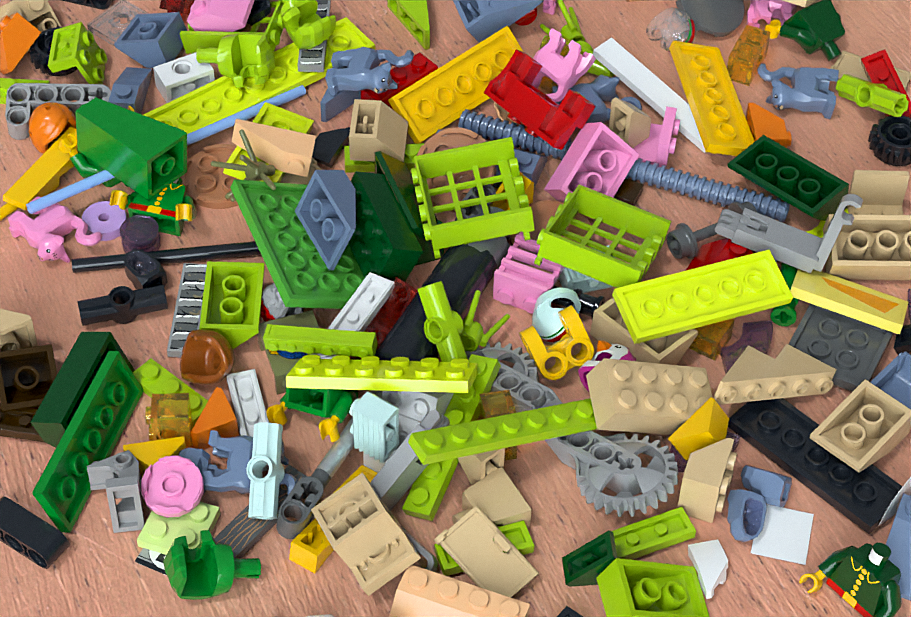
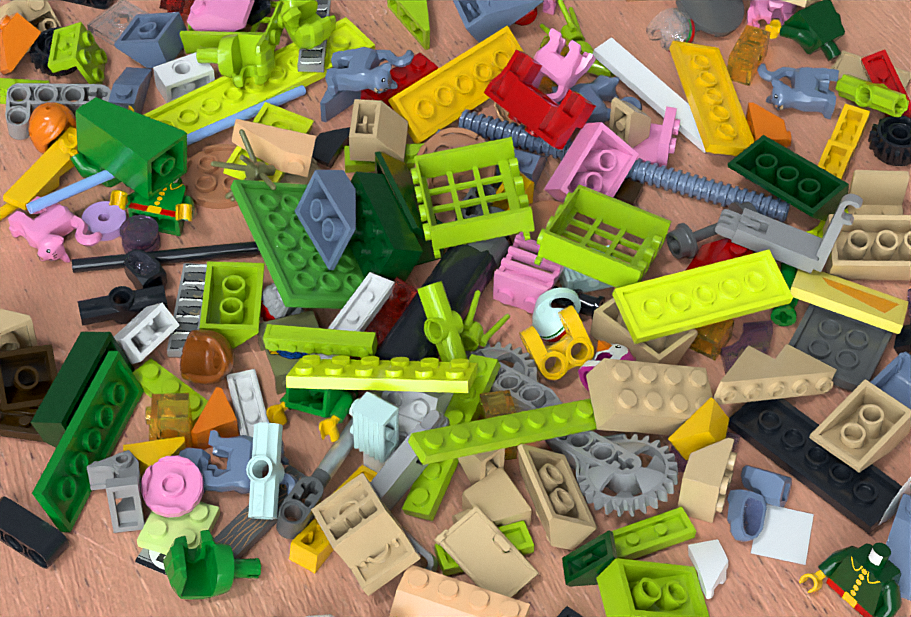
none -> white brick [114,303,180,364]
none -> tan slope [517,444,597,550]
none -> yellow slope [818,103,870,180]

